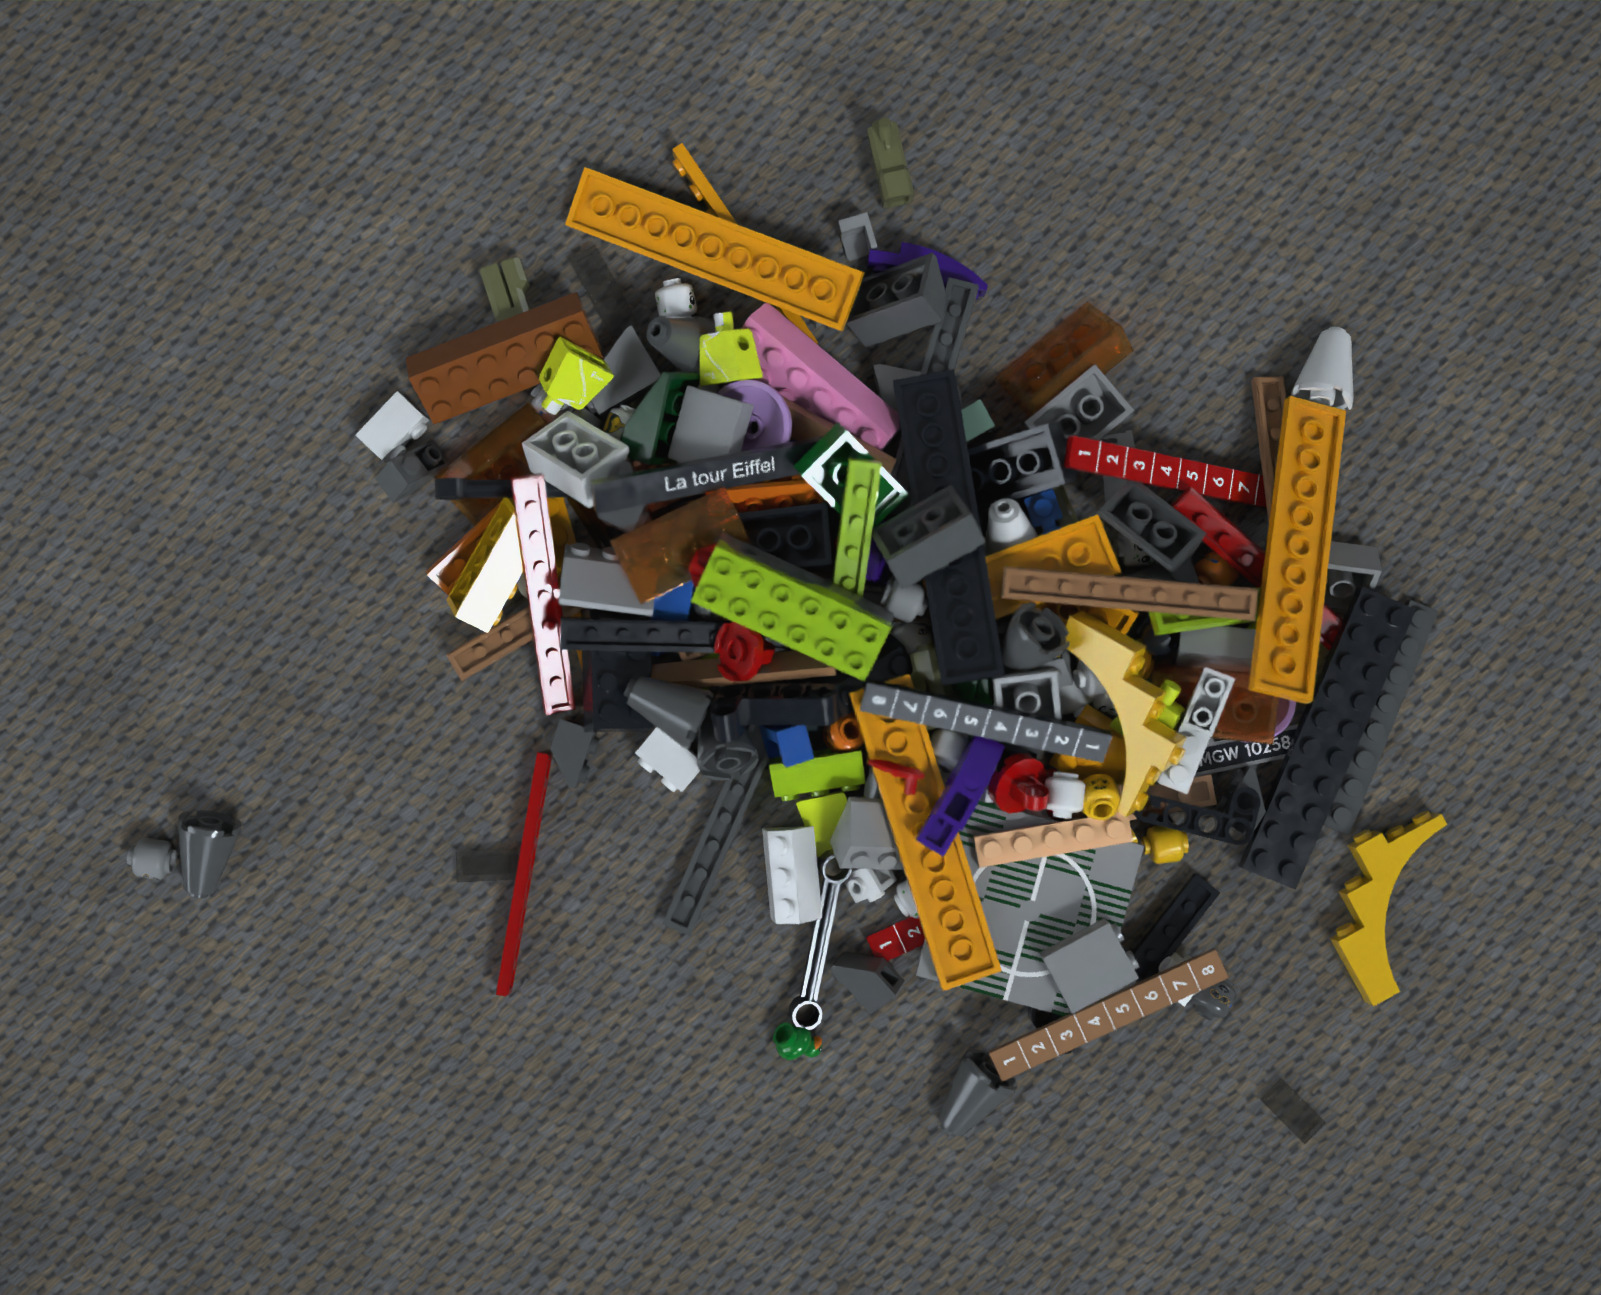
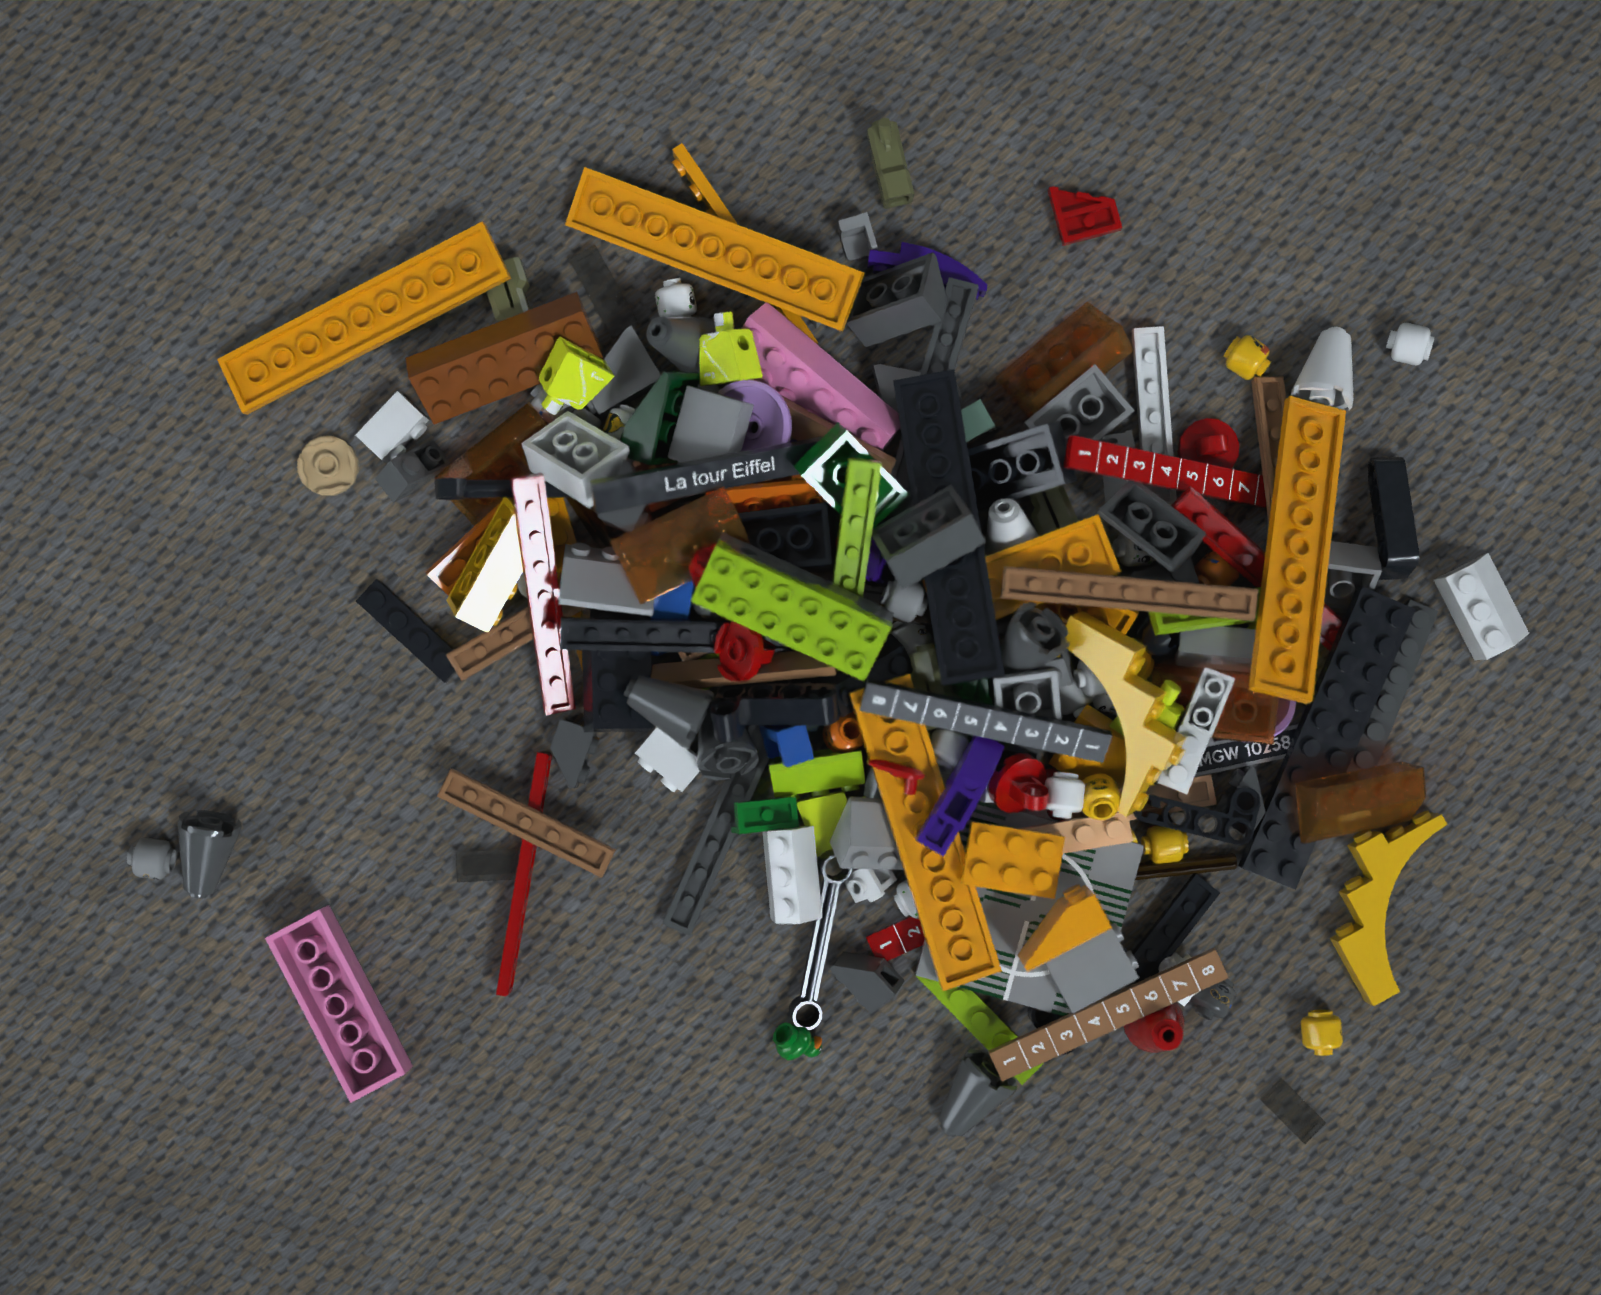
blue plate [1024,489,1063,535] -> none
none -> light orange plate [217,221,512,415]
none -> bright pink brick [265,905,413,1103]
none -> tan tile [297,436,359,496]
none -> black plate [356,579,456,683]
none -> medium nougat tile [437,768,617,878]
none -> green panel [731,796,799,834]
none -> lime plate [915,974,1044,1085]
none -> light orange plate [961,821,1065,899]
none -> light orange slope [1018,884,1112,972]
none -> red wing [1048,186,1122,246]
none -> red cone [1124,1002,1184,1053]
none -> white plate [1132,326,1177,505]
none -> dark brown axle [1135,853,1237,880]
none -> red tile [1178,418,1240,469]
none -> yellow head [1223,335,1271,380]
none -> clear orange slope [1296,761,1426,844]
none -> yellow head [1301,1009,1343,1056]
none -> black beam [1368,457,1419,580]
none -> white head [1386,323,1435,366]
none -> white slope [1434,553,1529,660]

